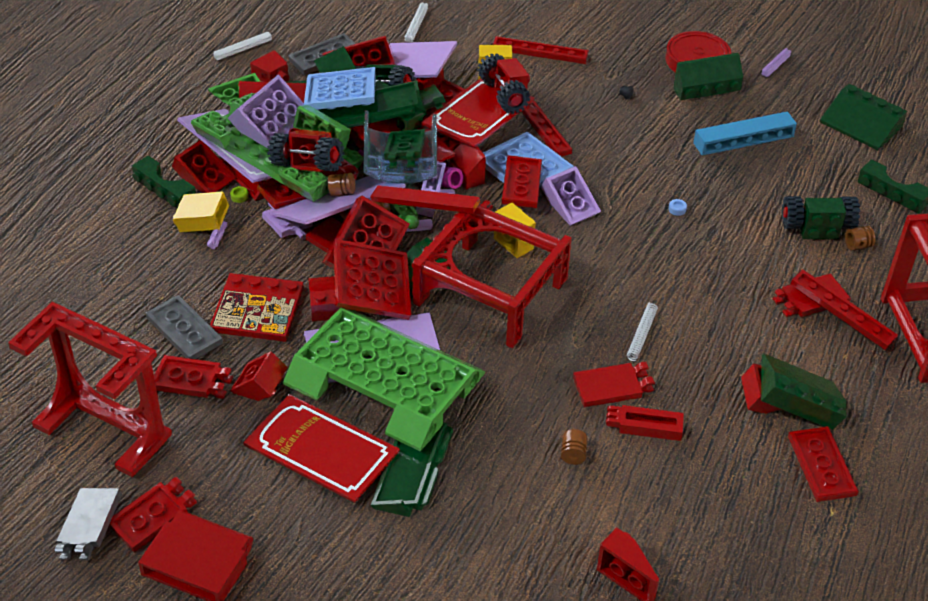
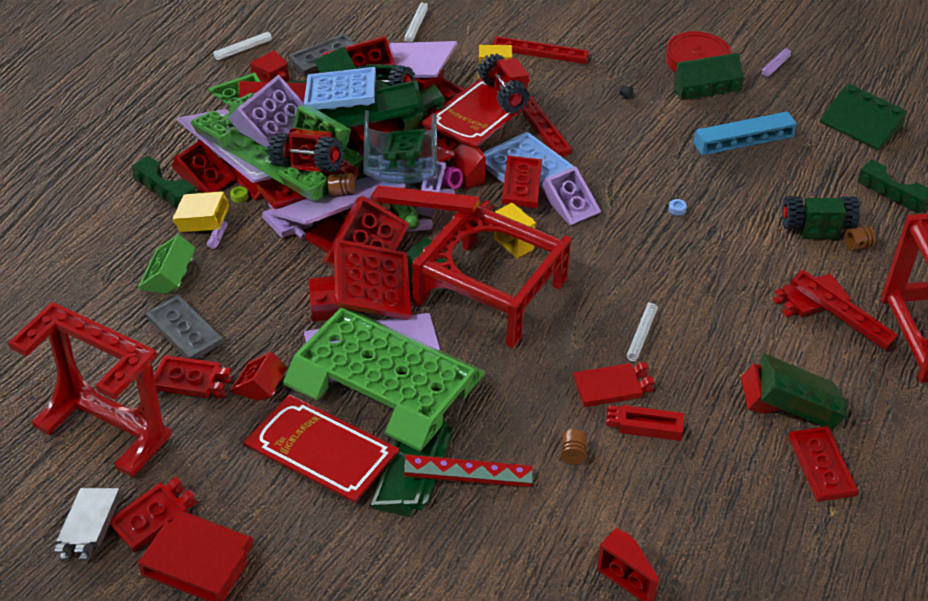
plate [210,273,304,342] -> none
none -> bright green slope [138,234,195,294]
none -> tile [404,455,533,487]

